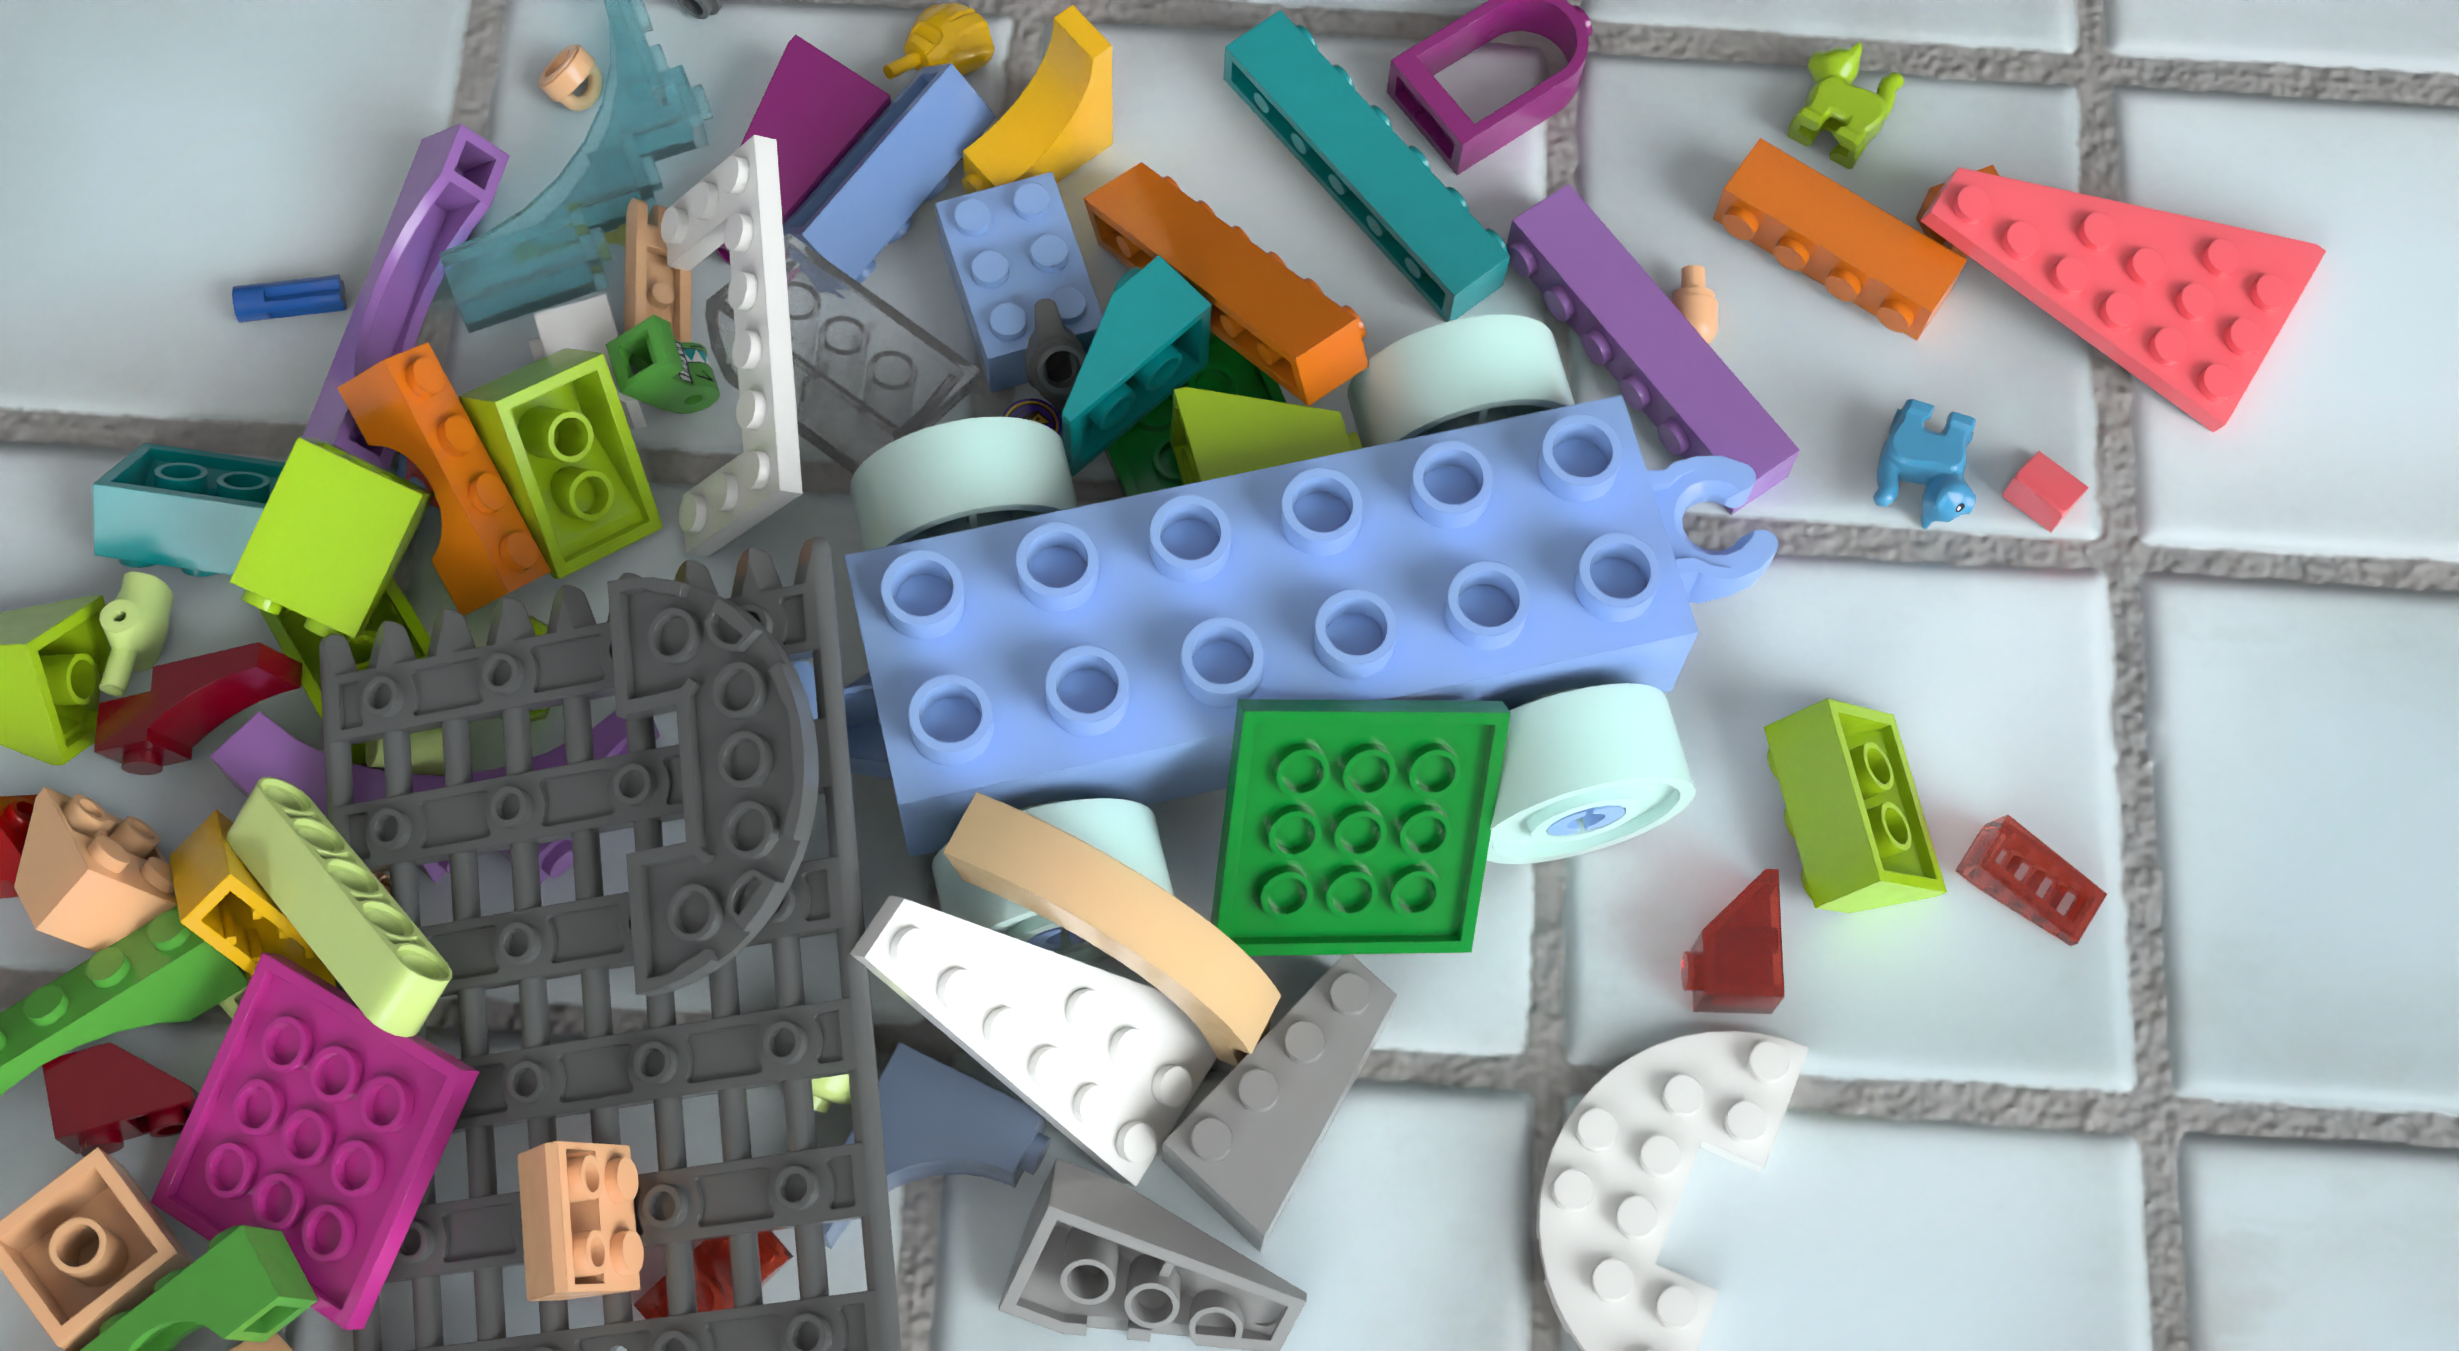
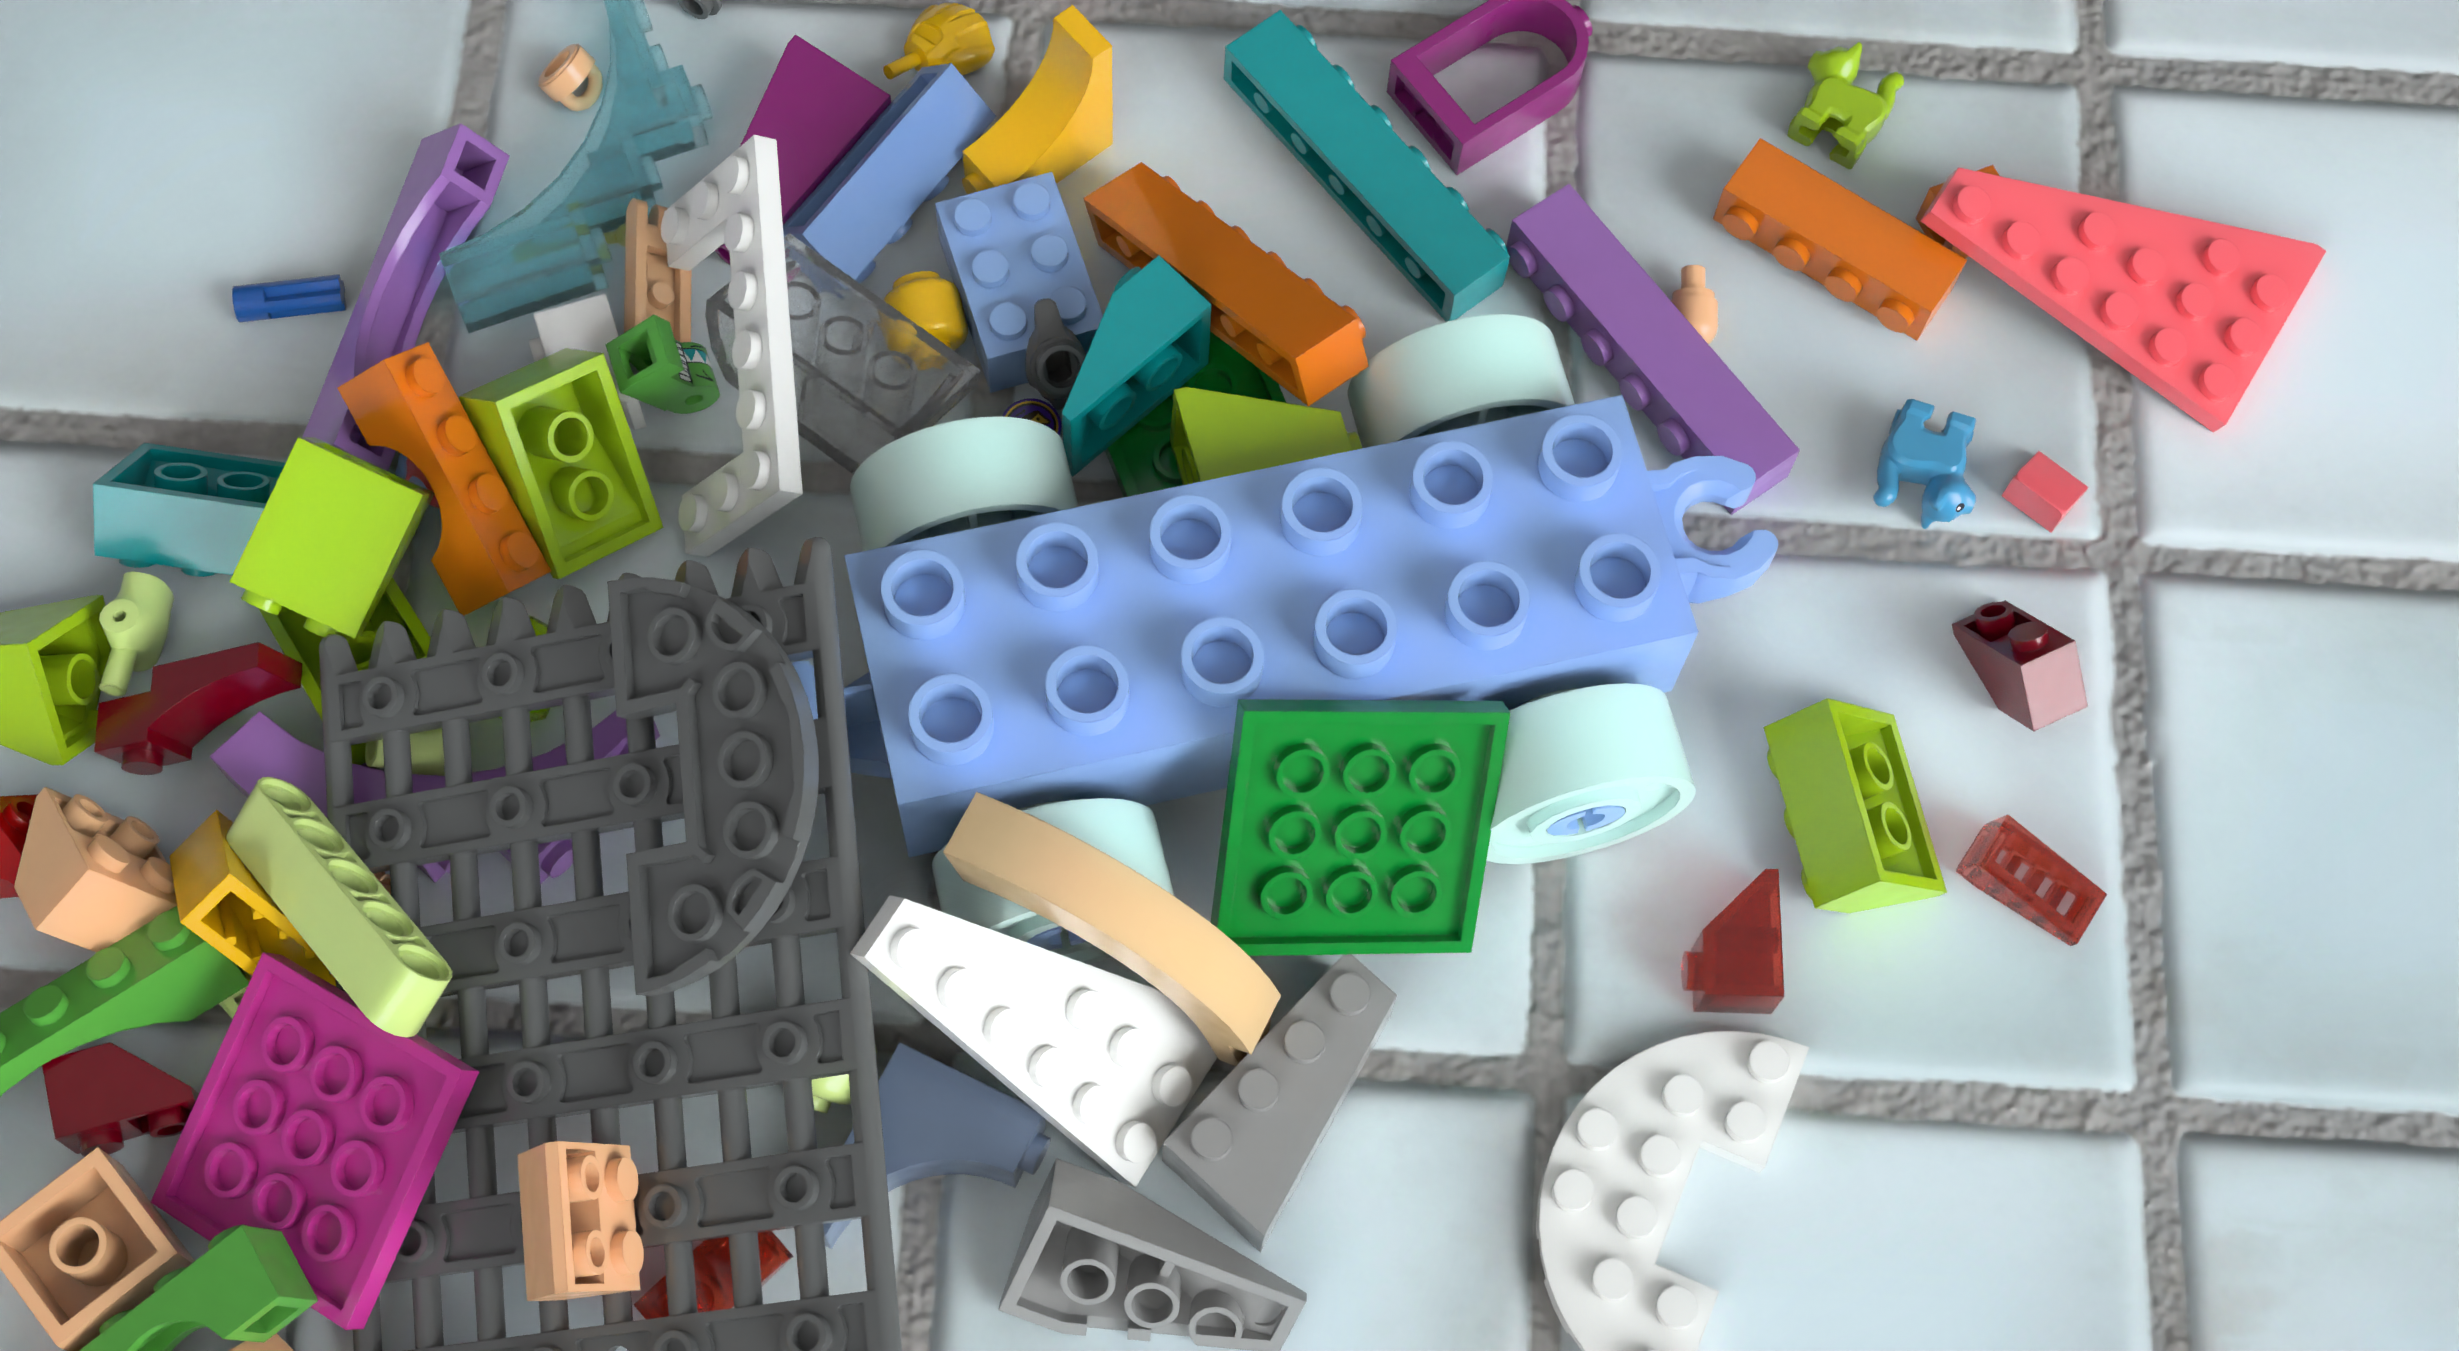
none -> yellow head [882,271,968,367]
none -> slope [1952,600,2088,732]

